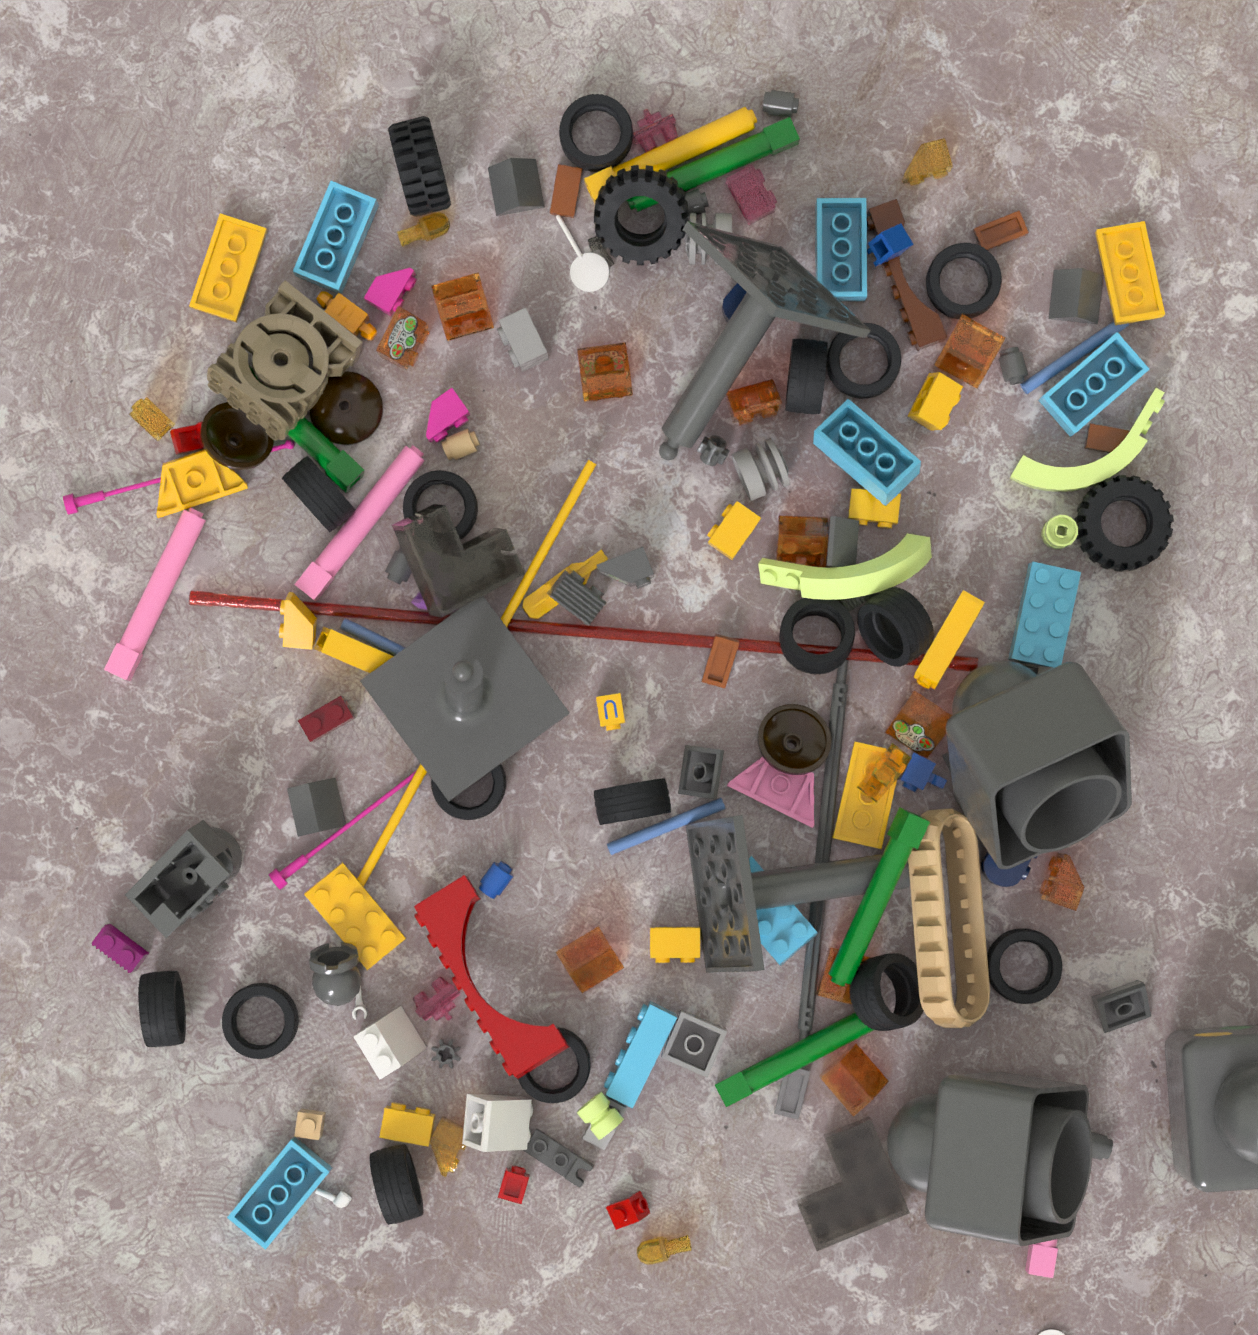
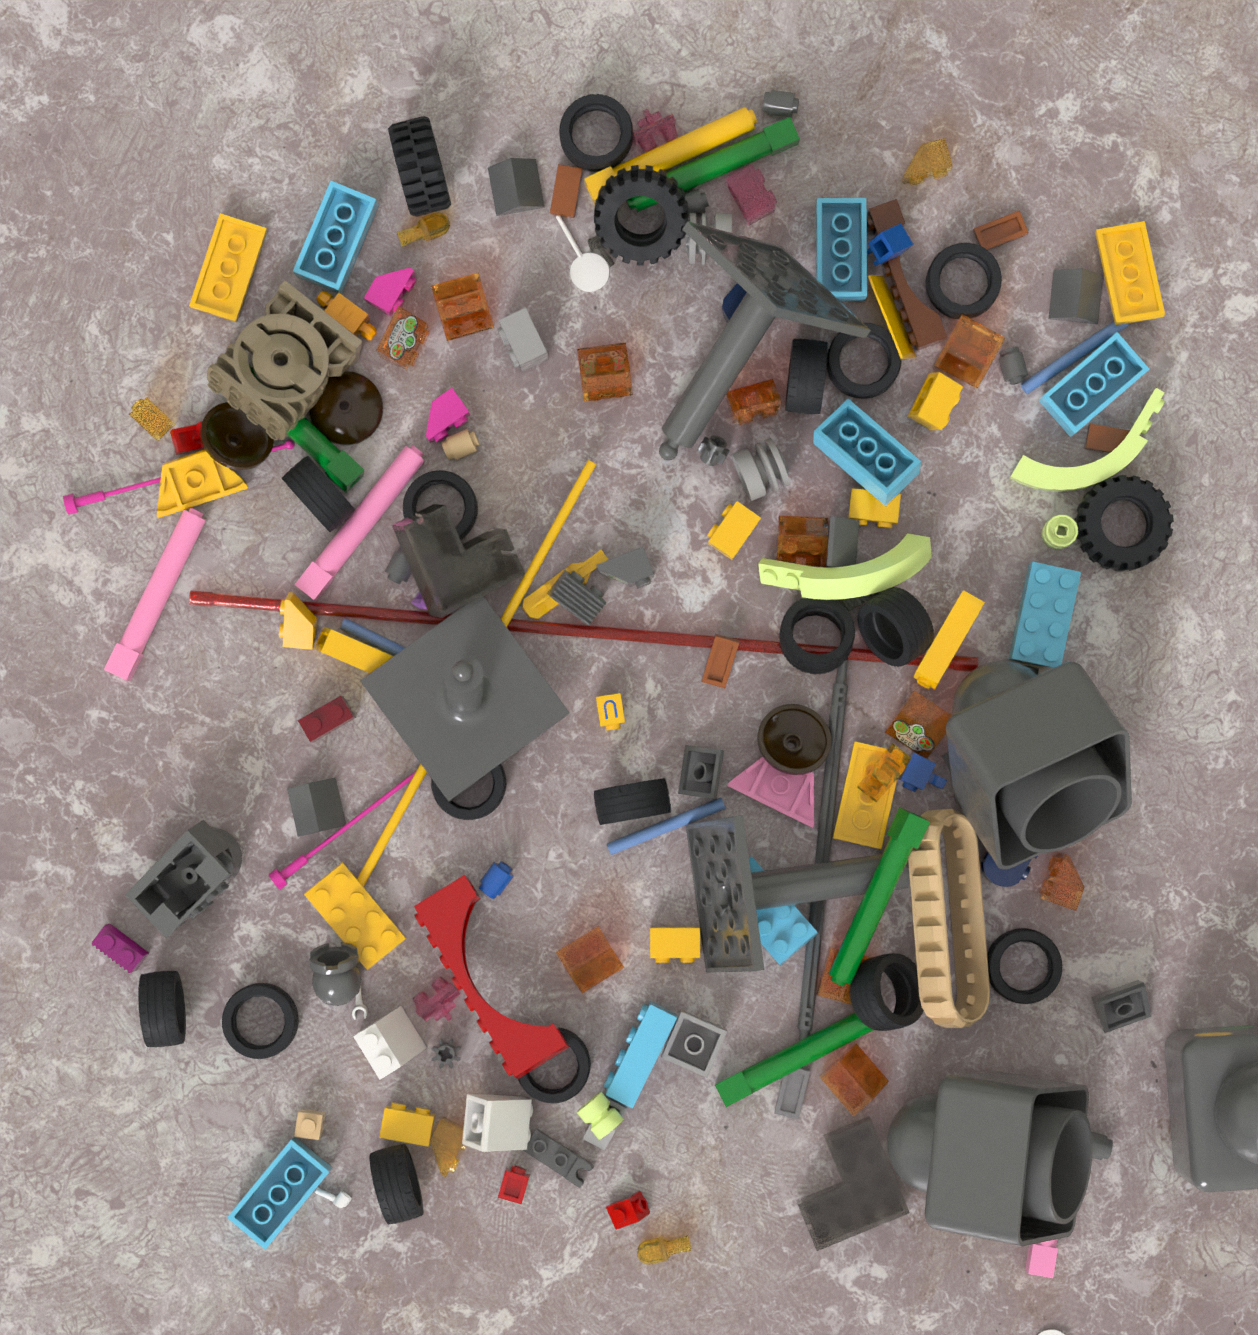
none -> yellow window [868,275,917,359]

